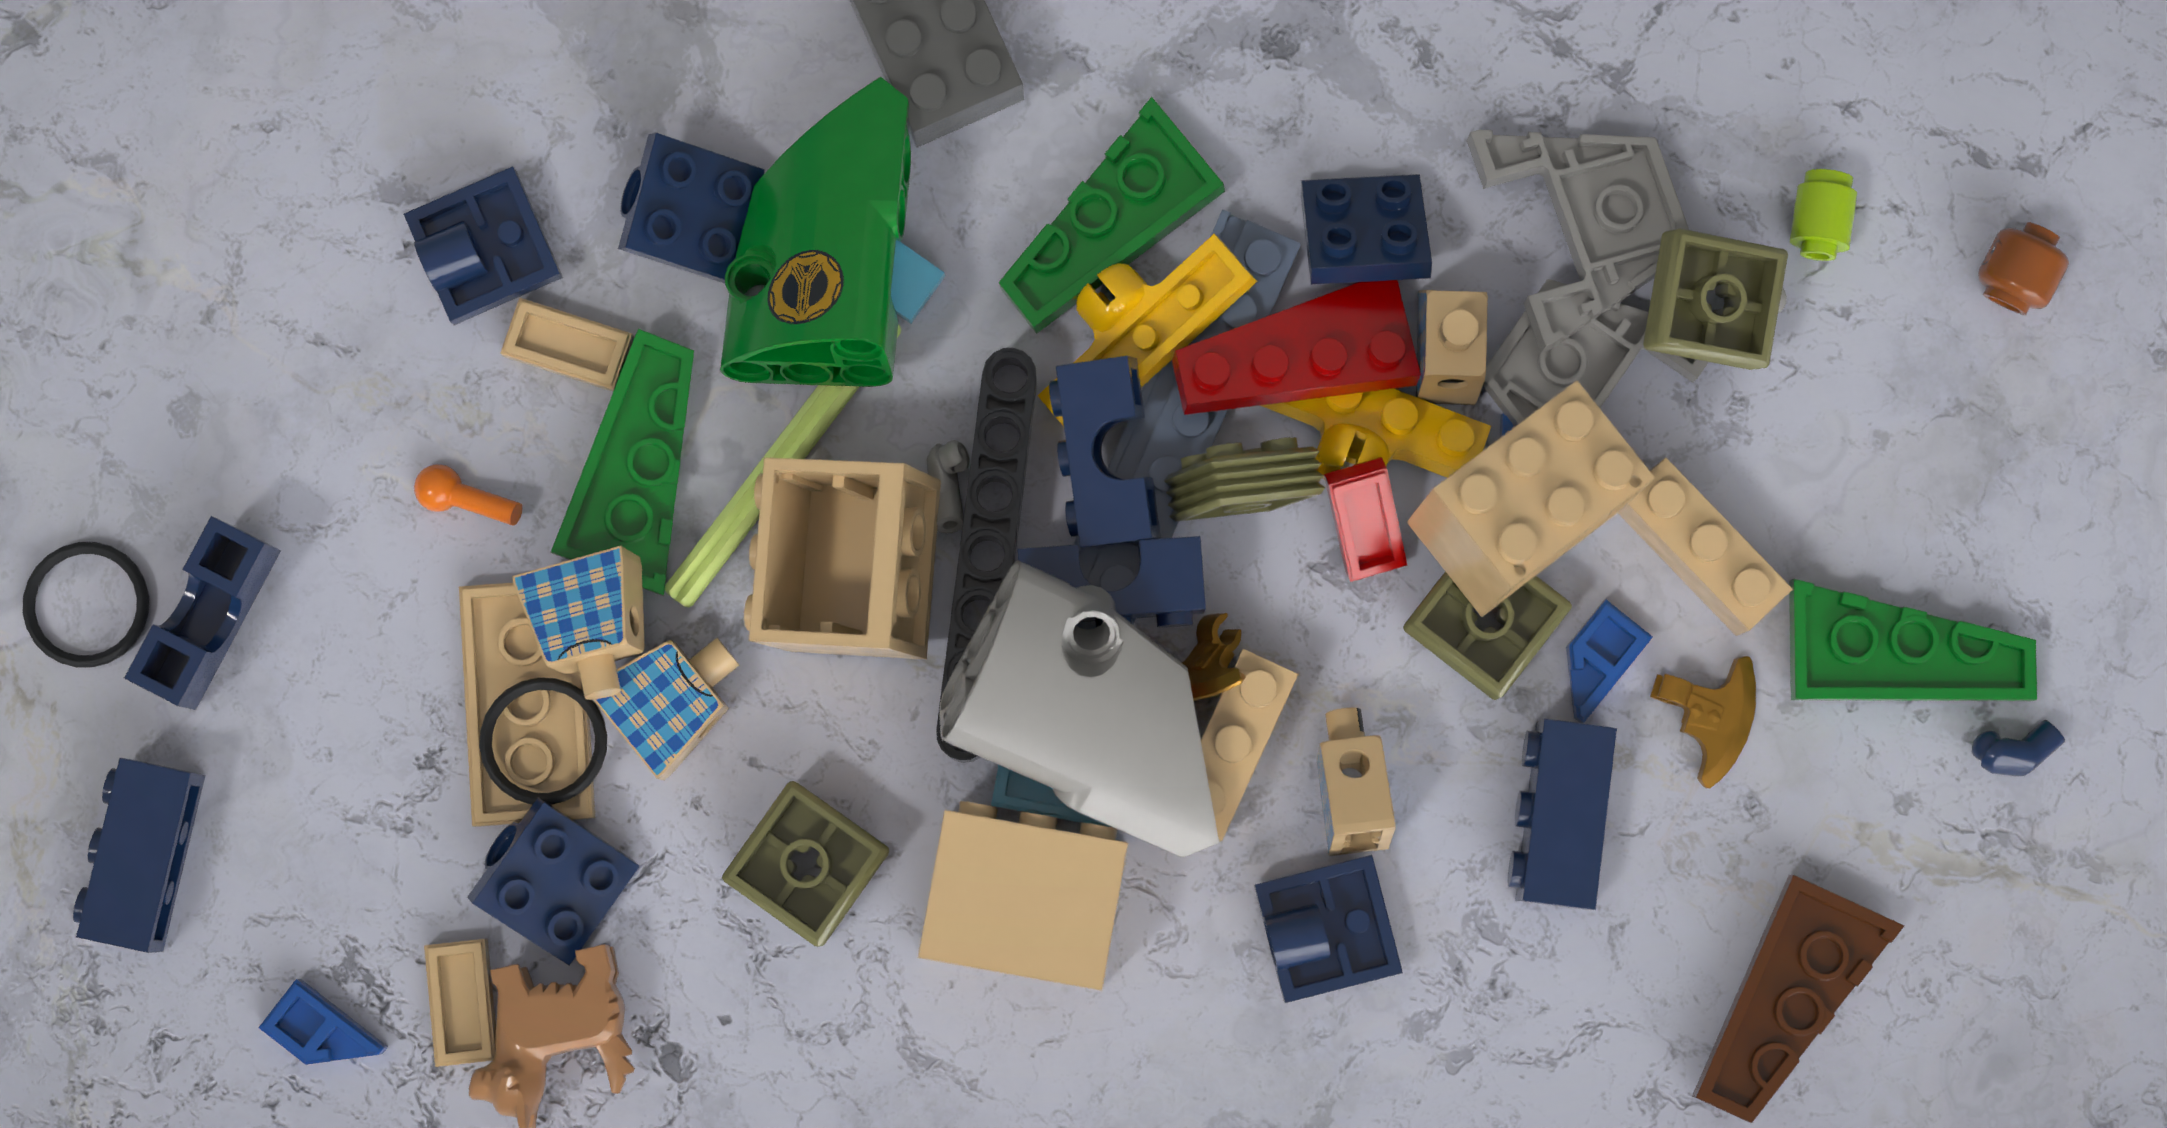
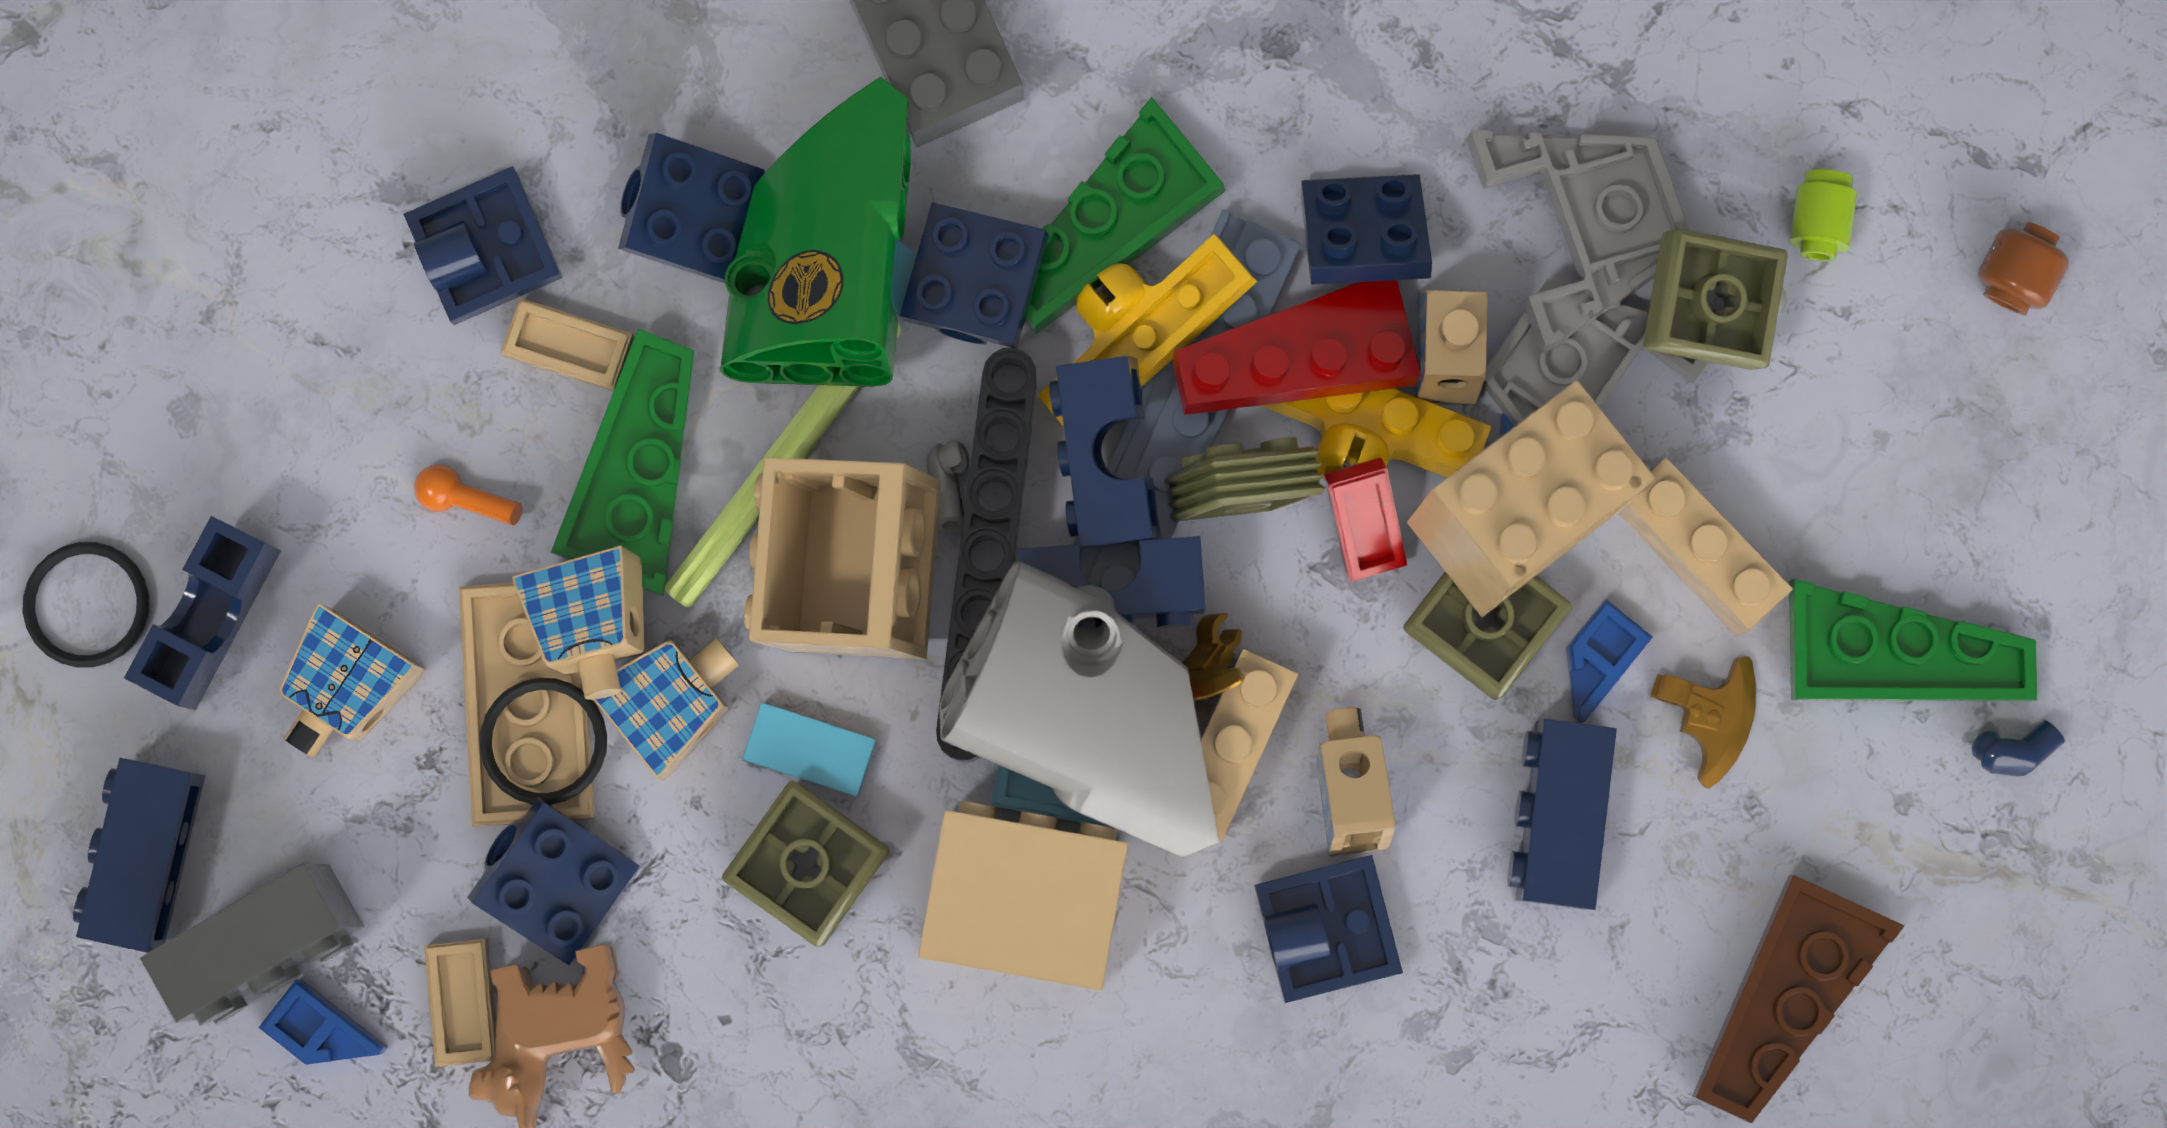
none -> dark grey brick [140,863,364,1026]
none -> torso [279,604,426,758]
none -> medium azure tile [742,702,877,797]
none -> dark blue plate [899,202,1049,349]

